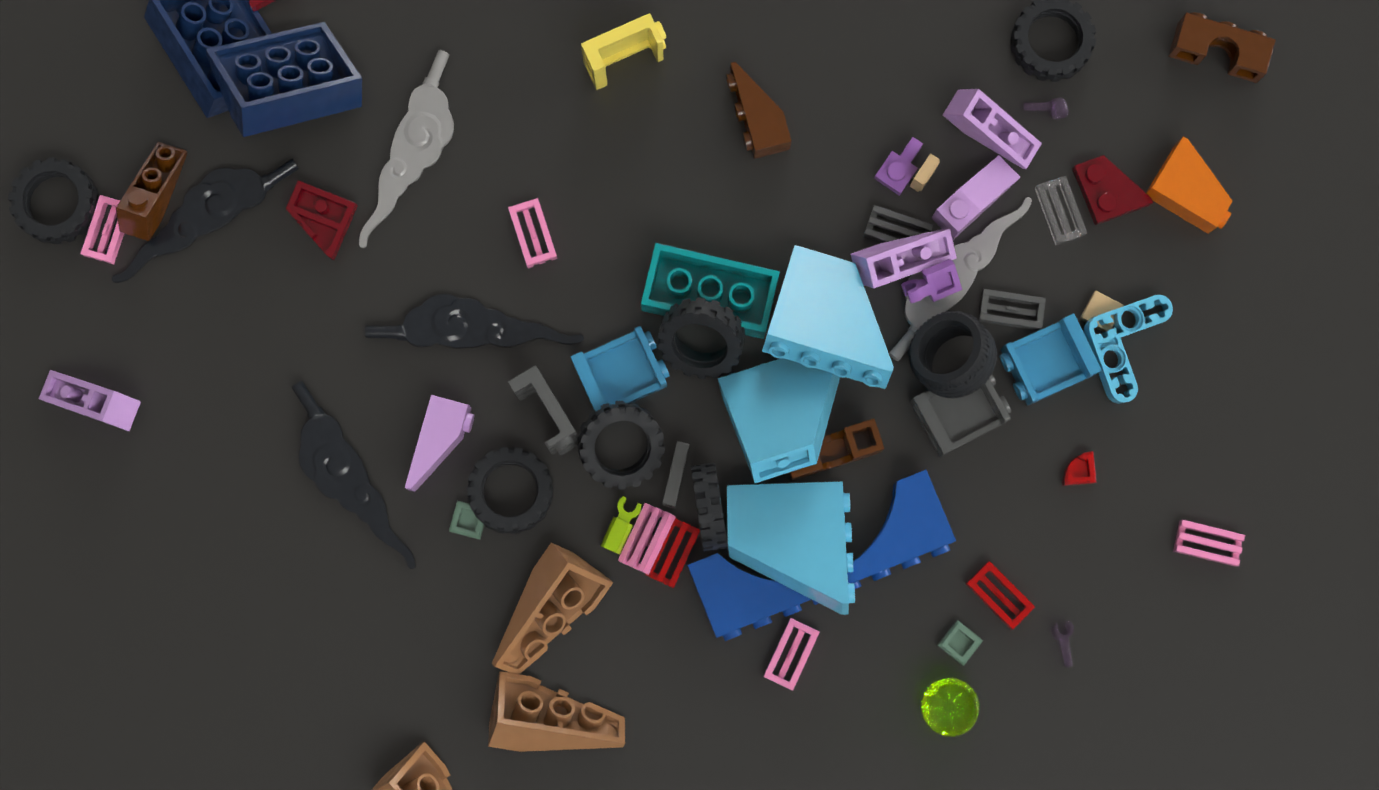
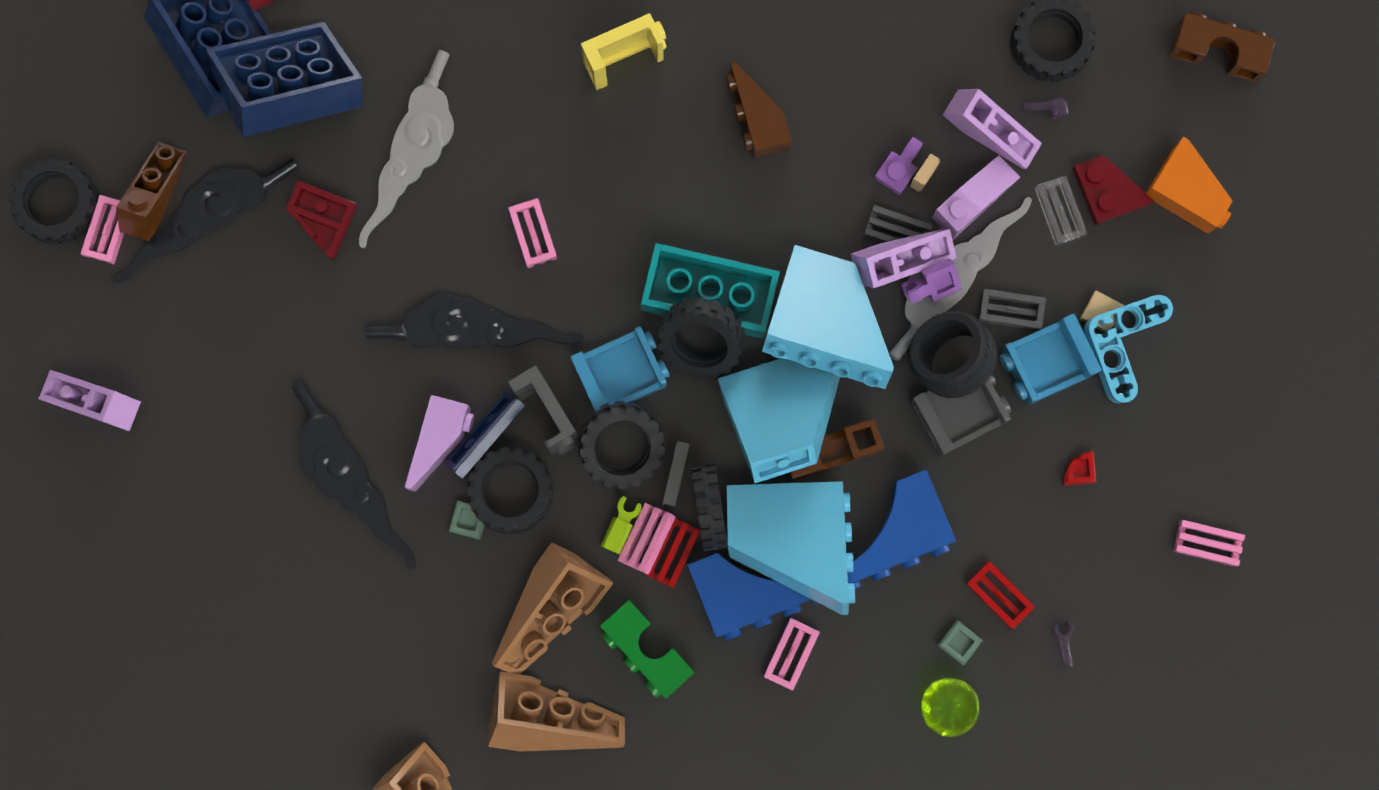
none -> dark blue tile [445,392,525,479]
none -> green arch [600,600,695,699]

